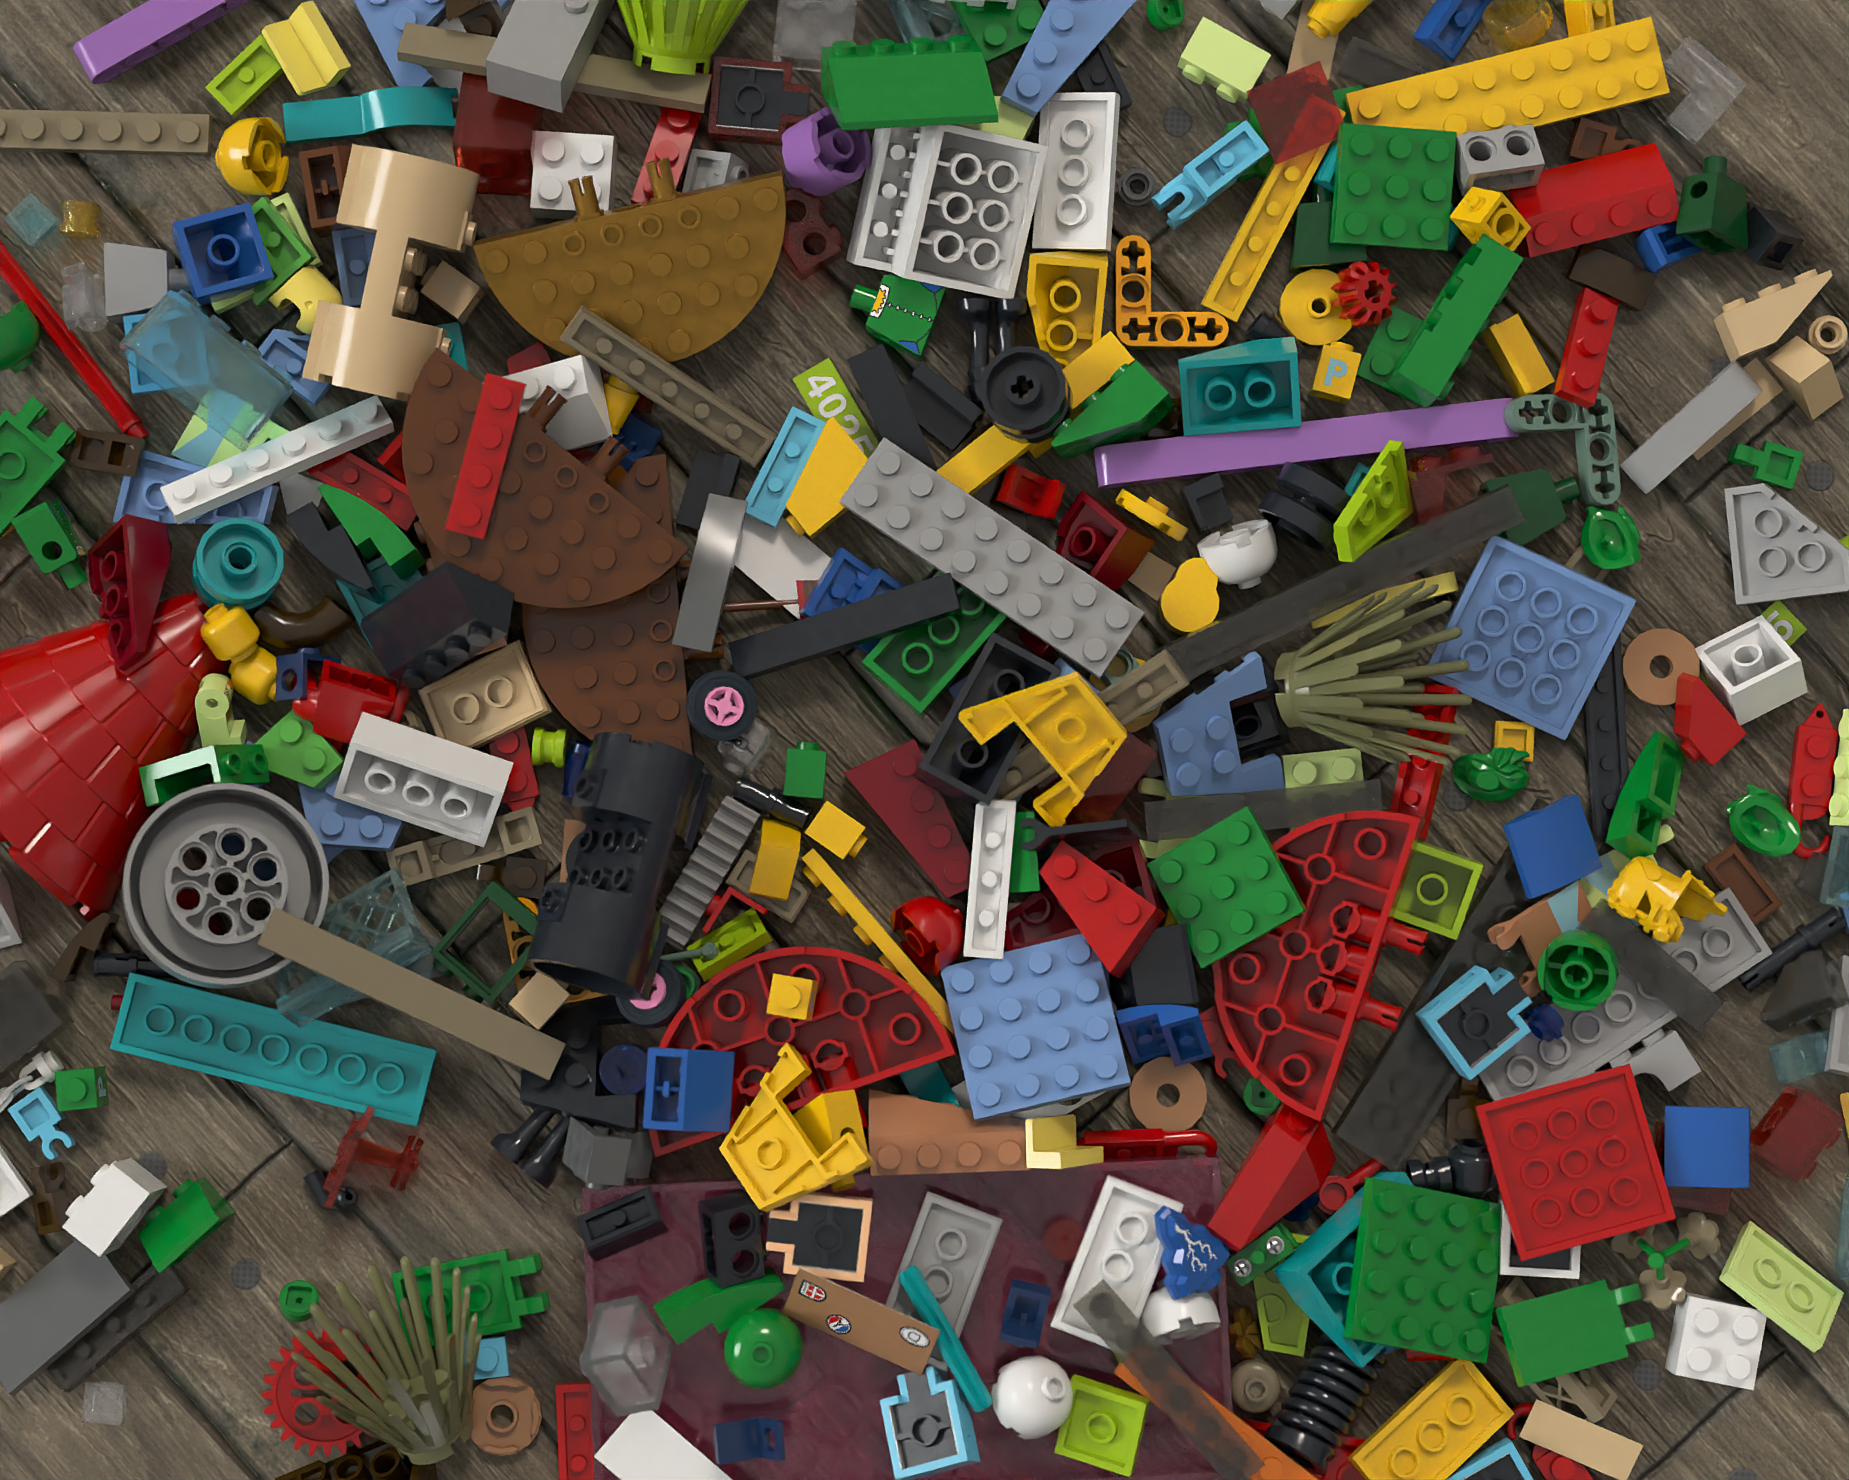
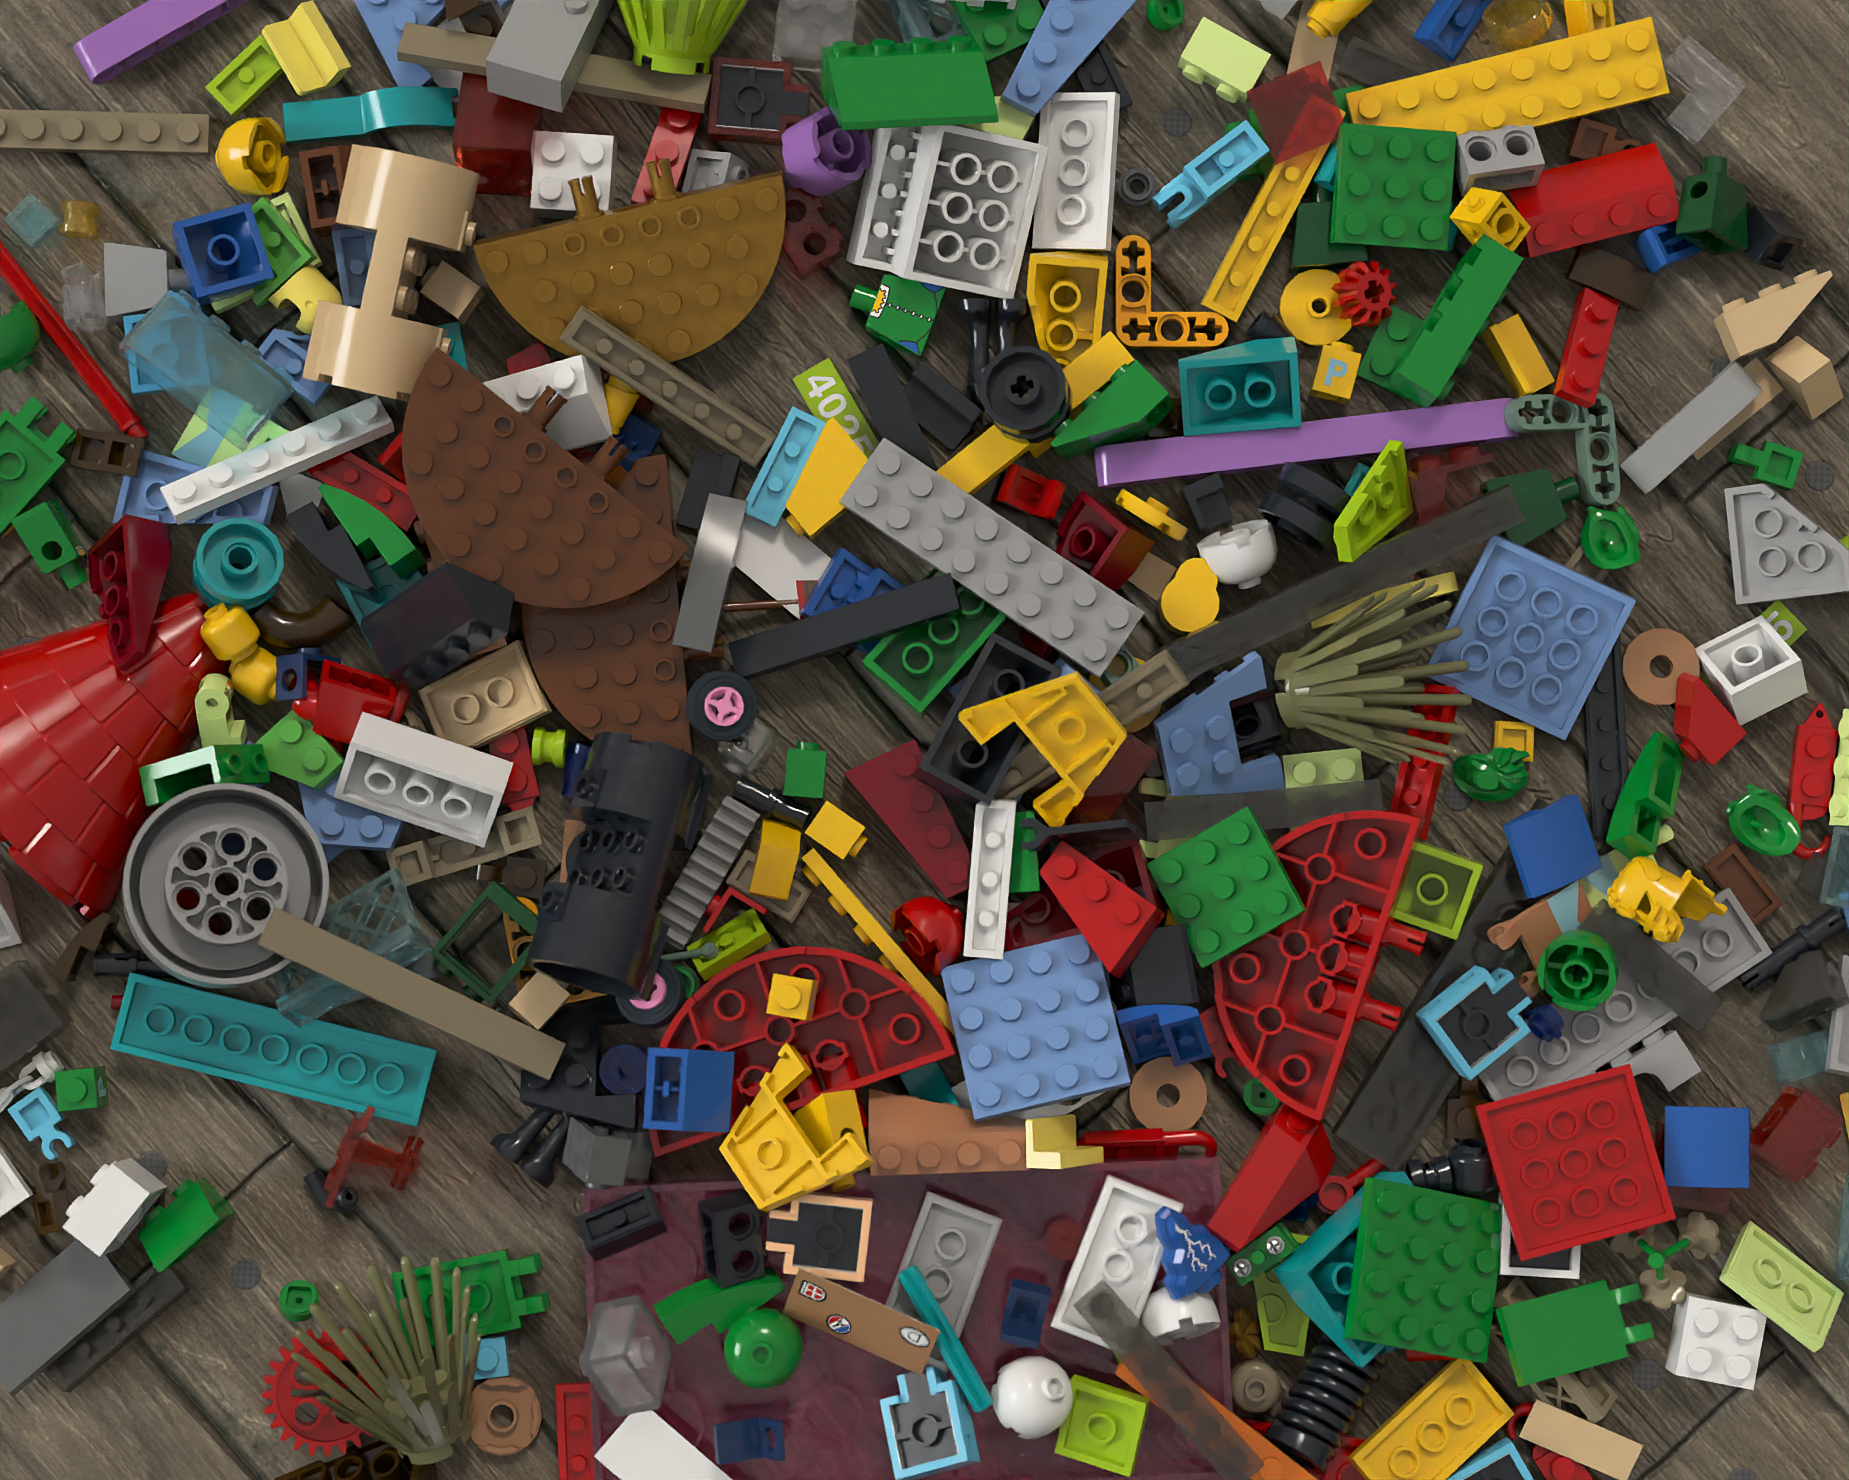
clear tile [82,1381,128,1425] -> none
red plate [445,373,527,540] -> none
tan plate [1807,315,1848,355] -> none

